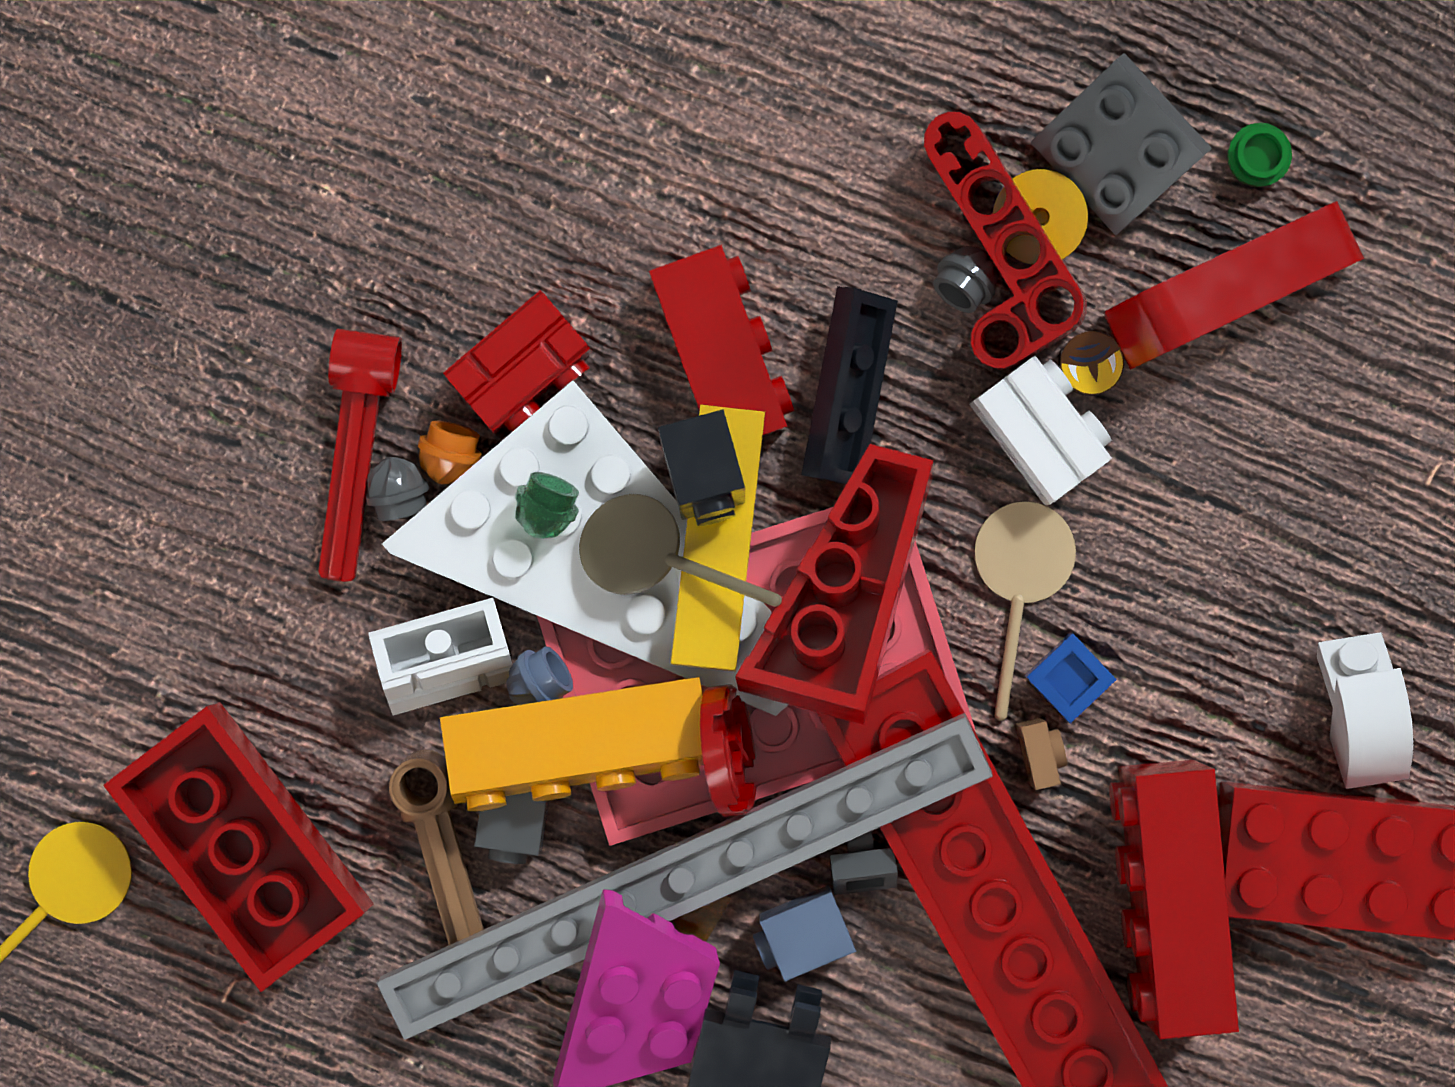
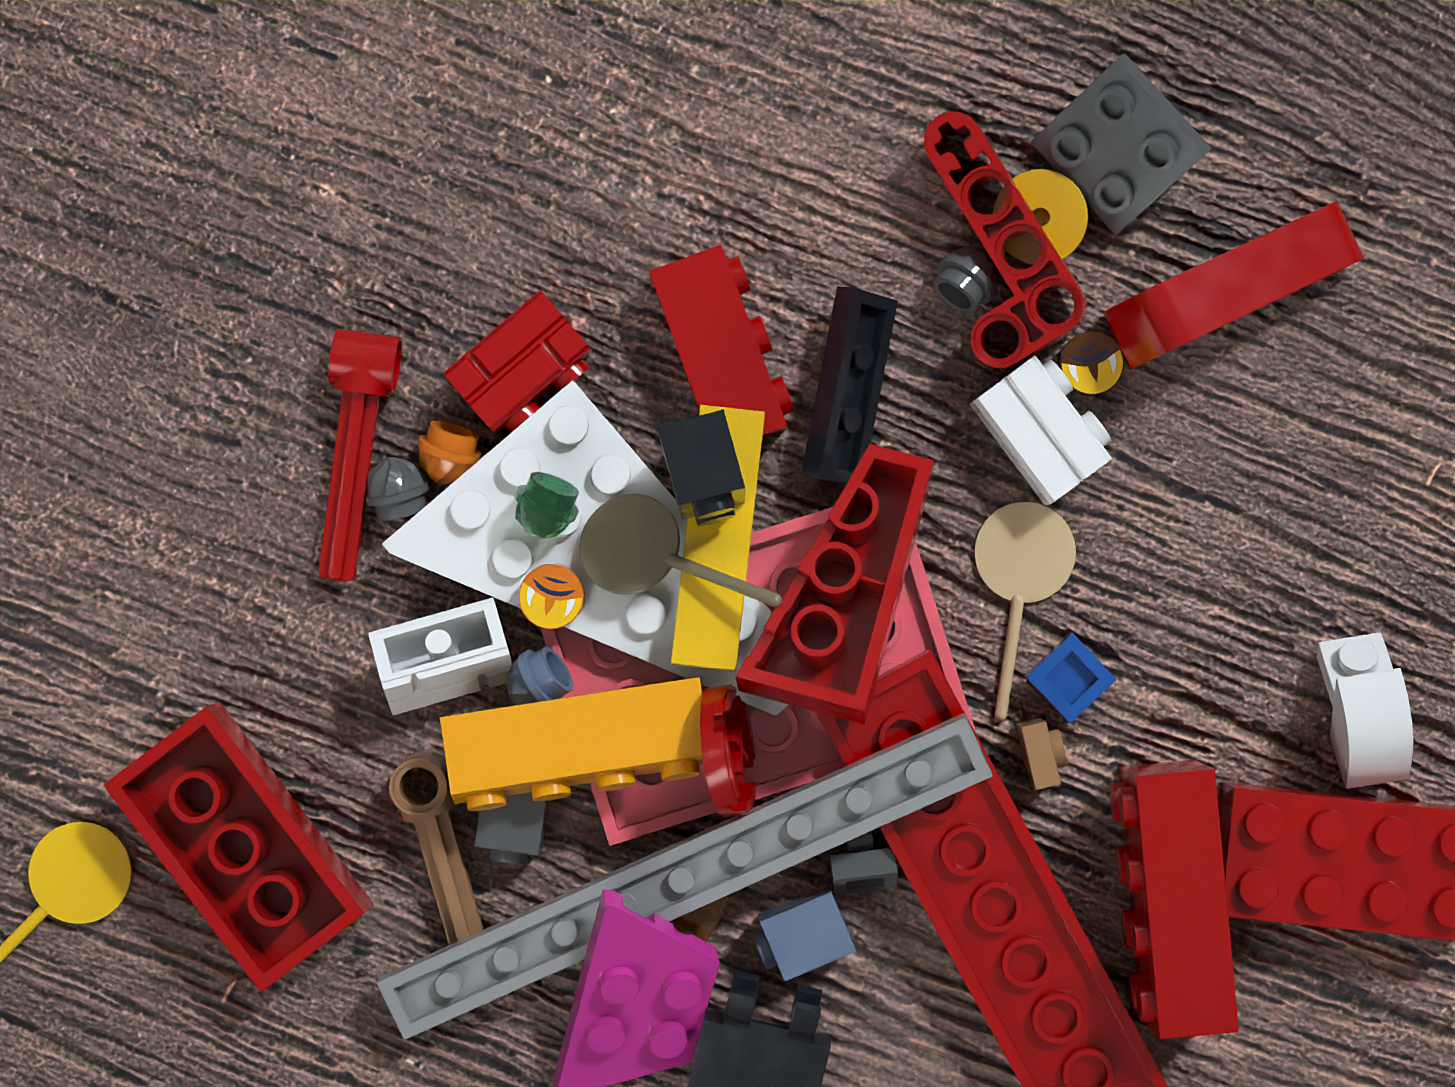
green plate [1227,123,1292,187] -> none
none -> tile [518,563,585,629]

